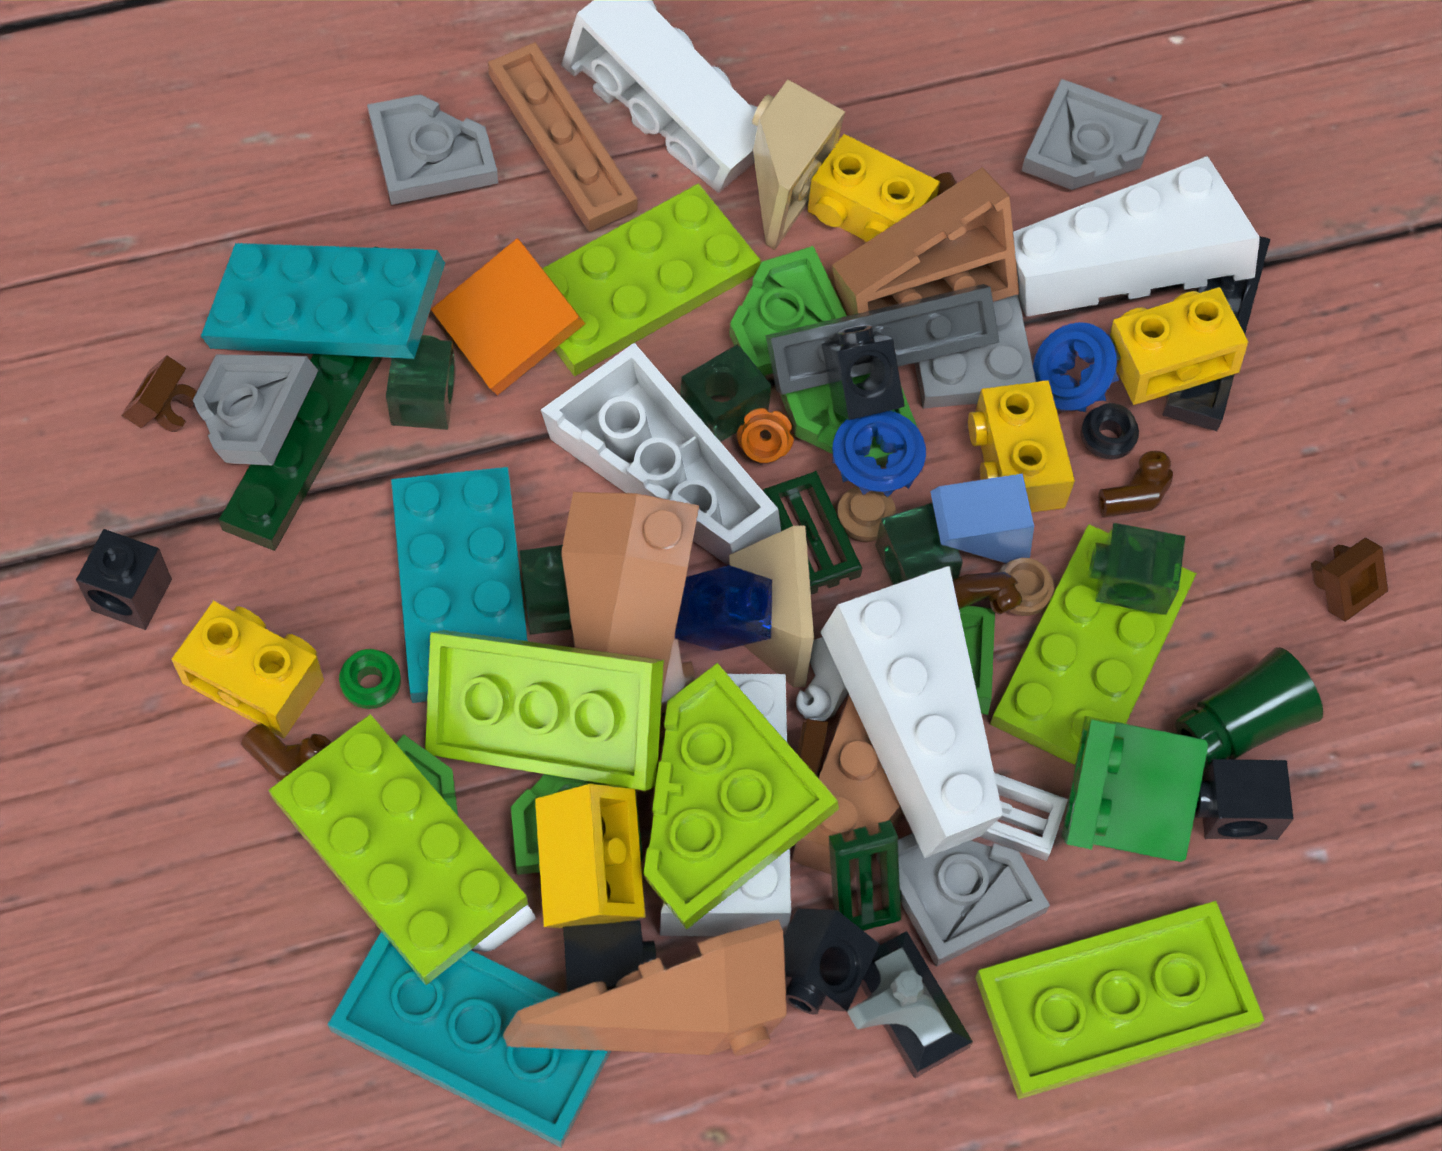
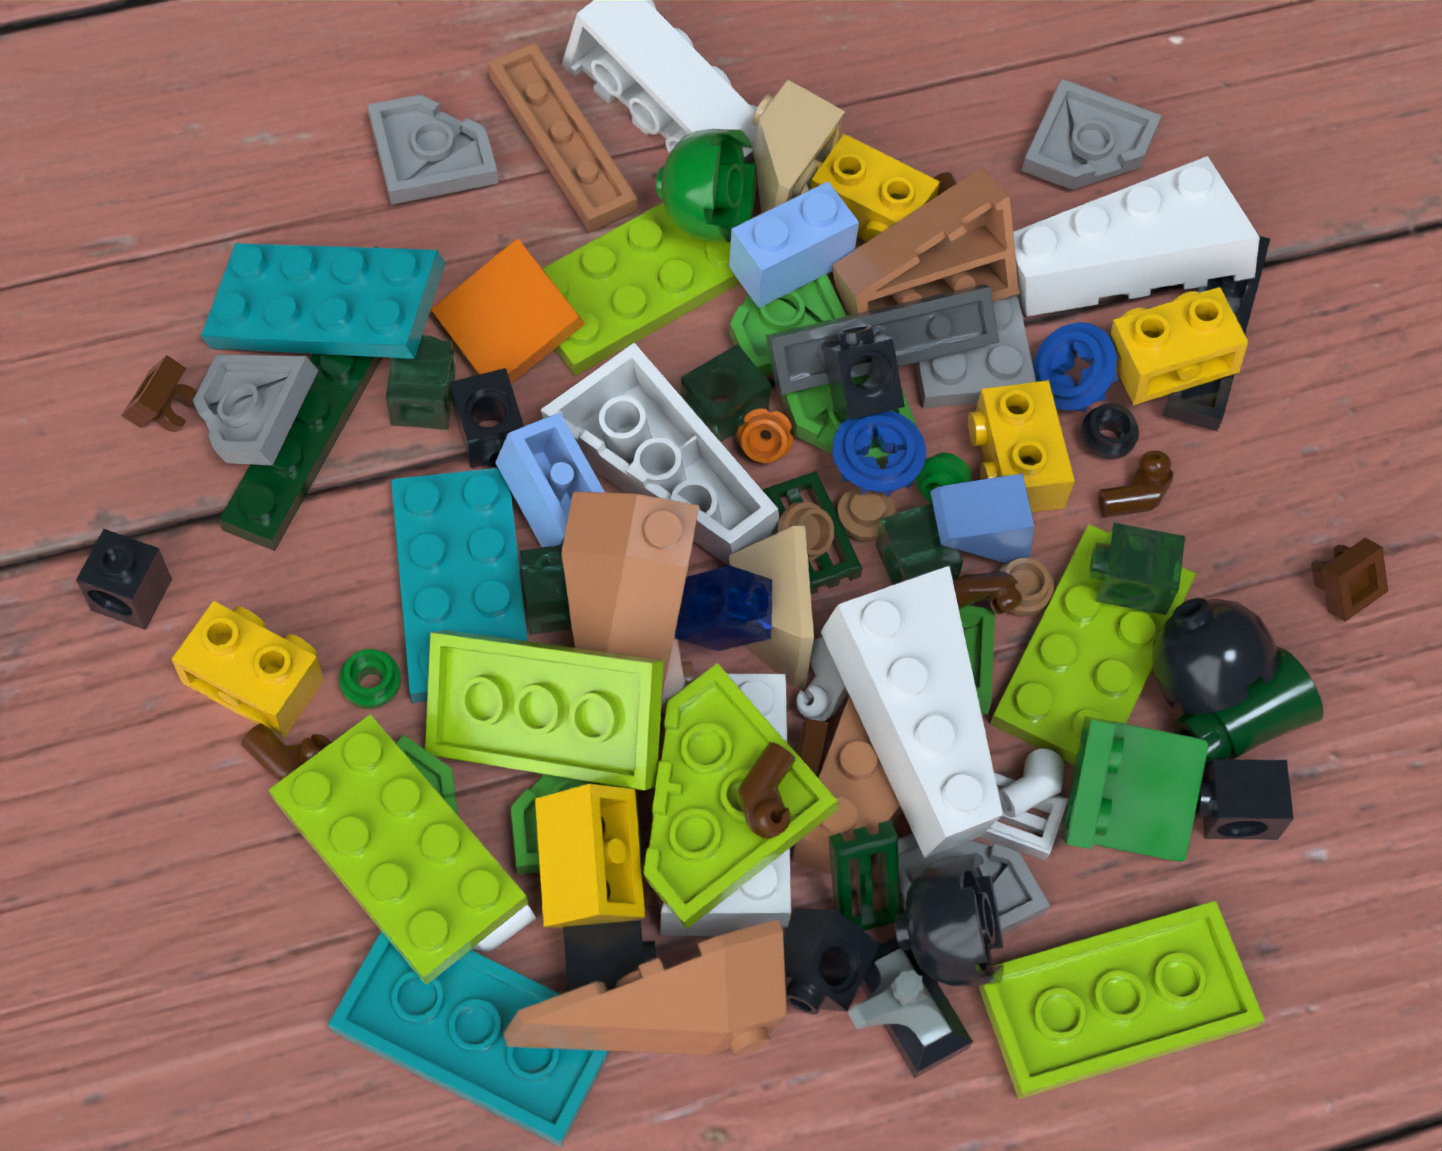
none -> black brick [450,368,524,469]
none -> light blue brick [495,412,605,562]
none -> green cylinder [656,129,756,242]
none -> light blue brick [729,182,859,308]
none -> reddish brown arm [738,742,796,839]
none -> medium nougat plate [778,502,834,561]
none -> black cylinder [895,853,1004,987]
none -> green plate [915,453,972,504]
none -> white arm [998,748,1065,818]
none -> black cylinder [1152,598,1281,715]

